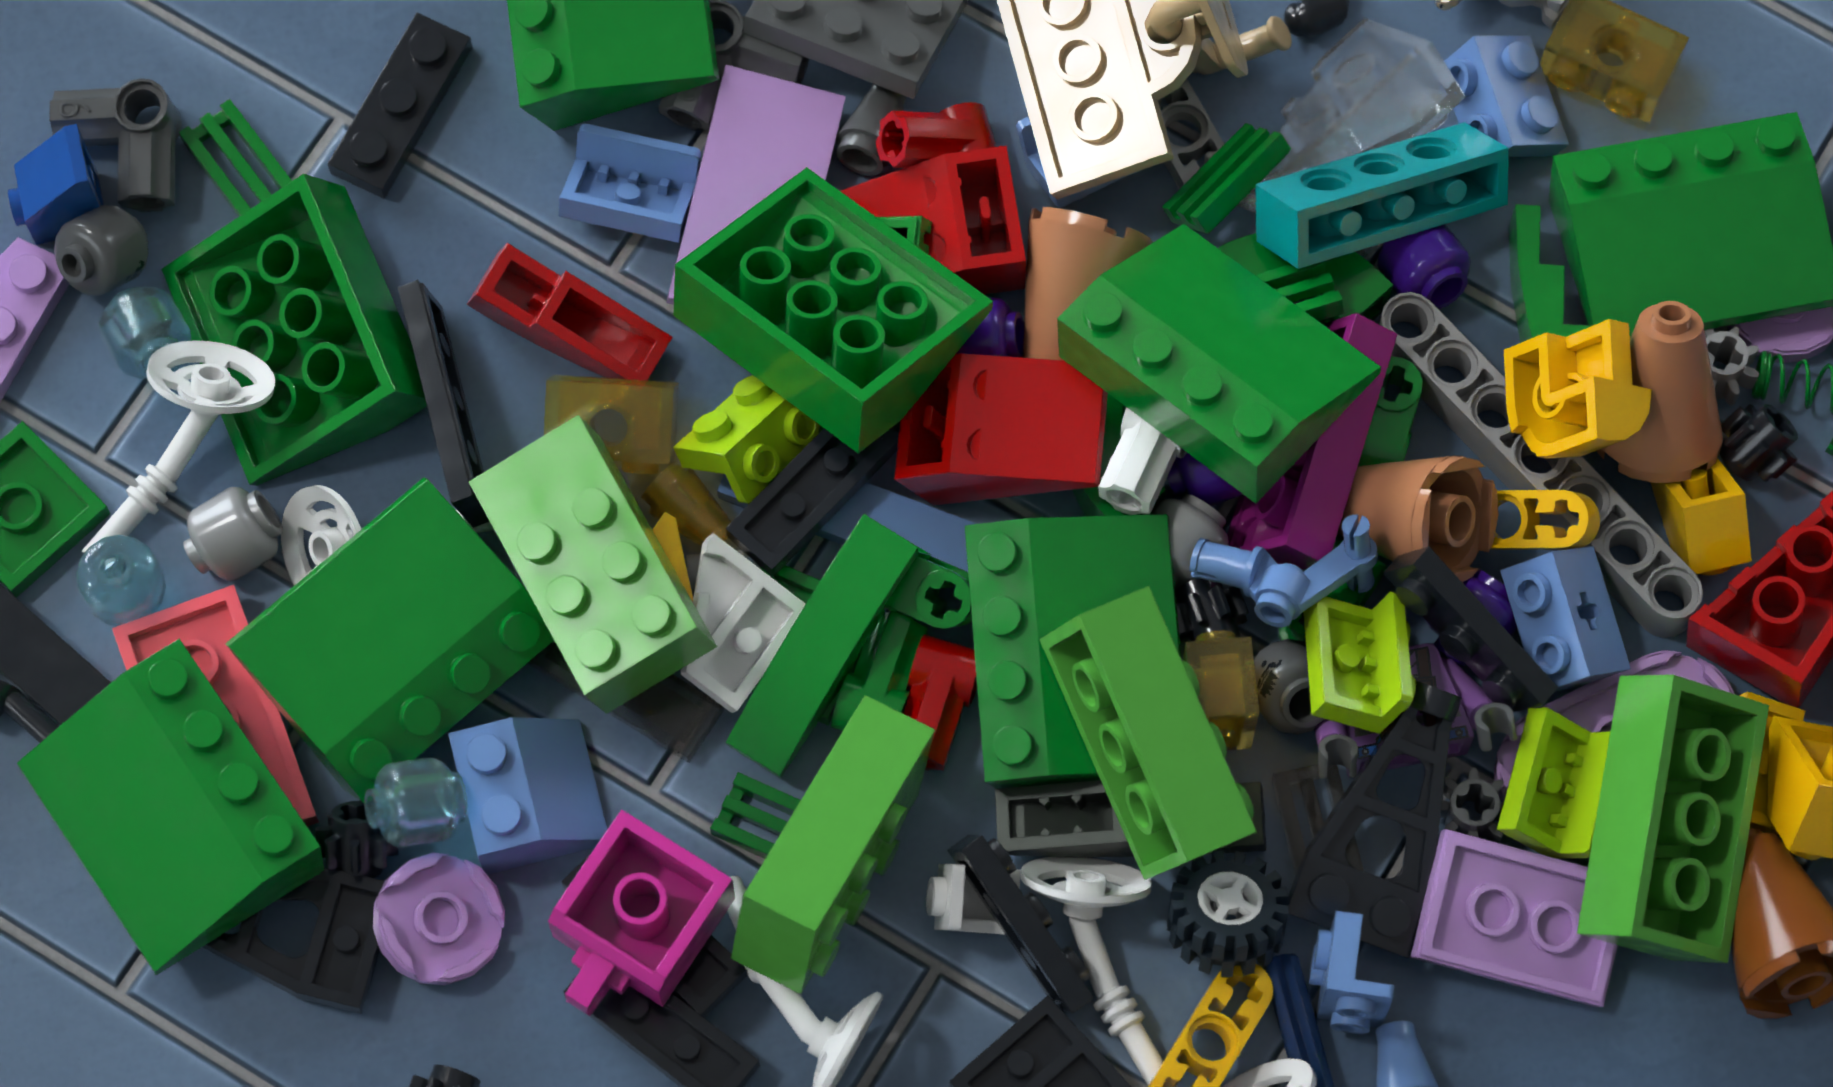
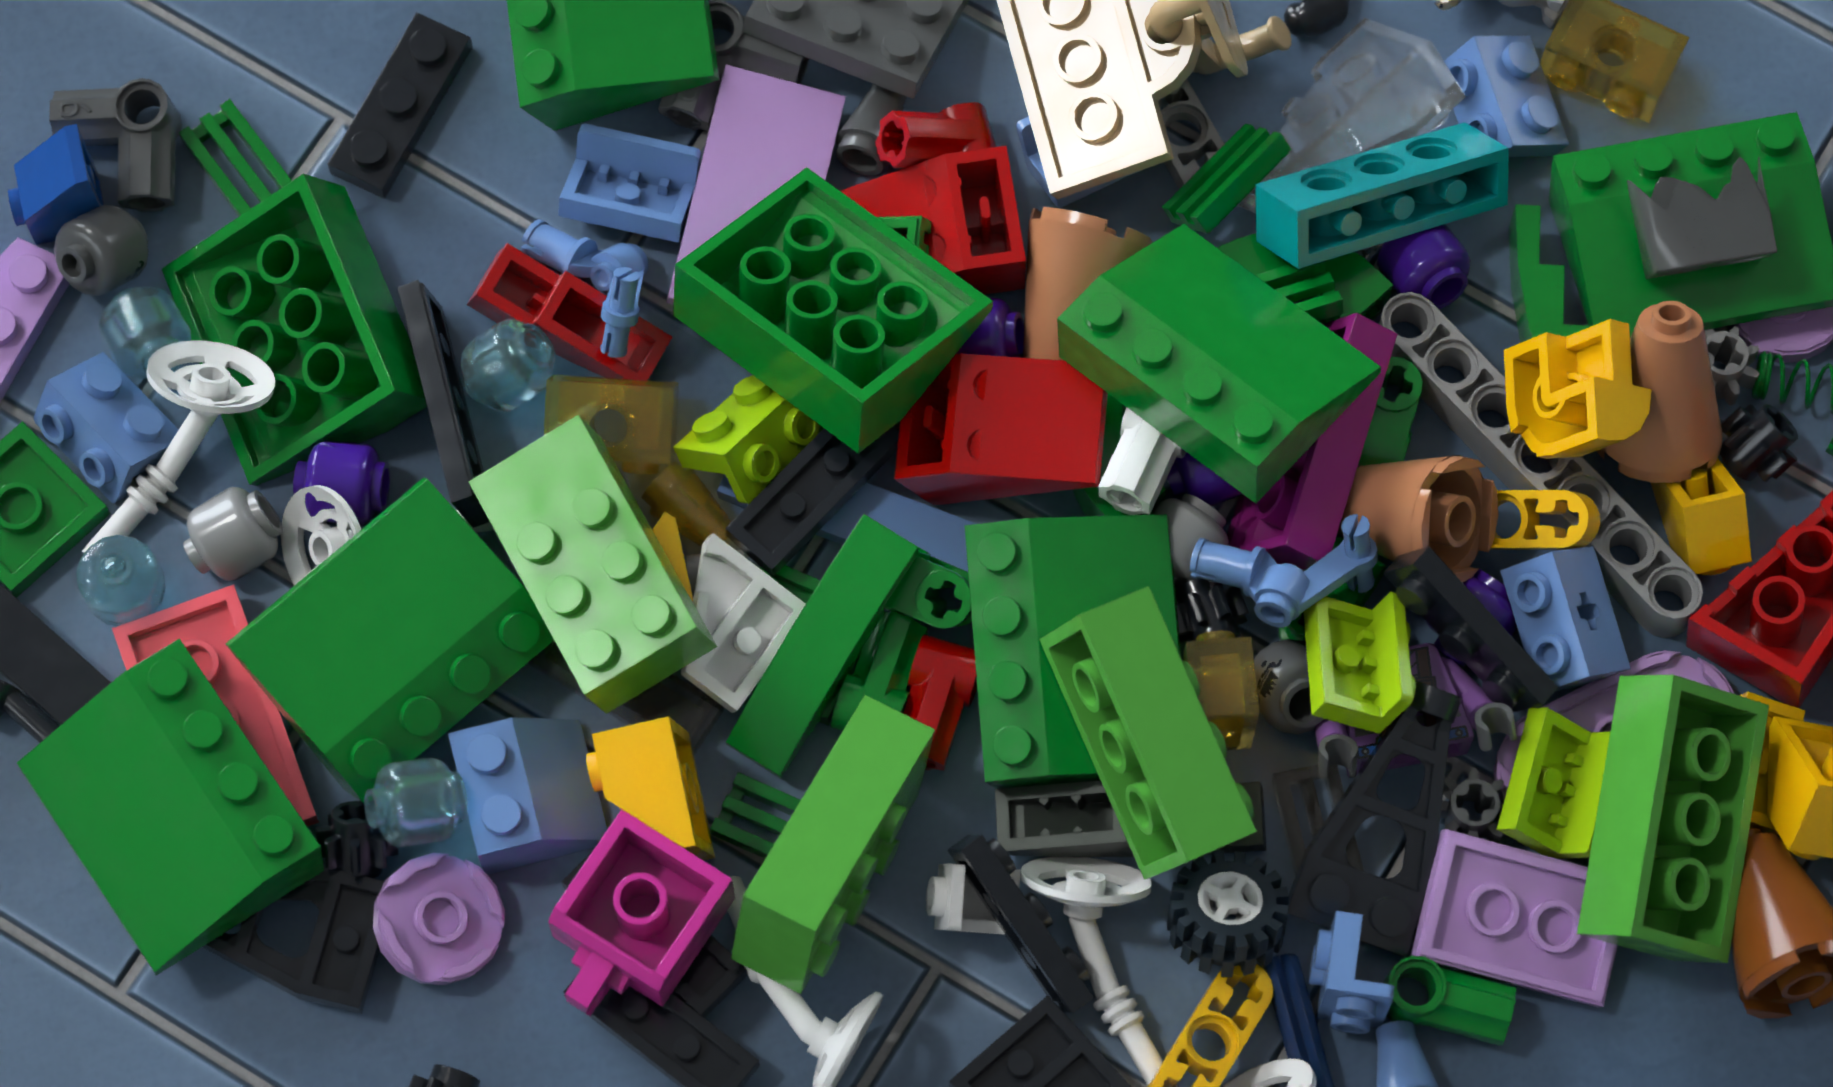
none -> medium blue bracket [34,352,179,503]
none -> dark purple head [293,441,390,526]
none -> clear light blue head [461,318,555,413]
none -> medium blue pin [521,219,648,358]
none -> yellow slope [586,716,715,861]
none -> green piece [1383,956,1517,1046]
none -> dark grey piece [1627,157,1777,279]

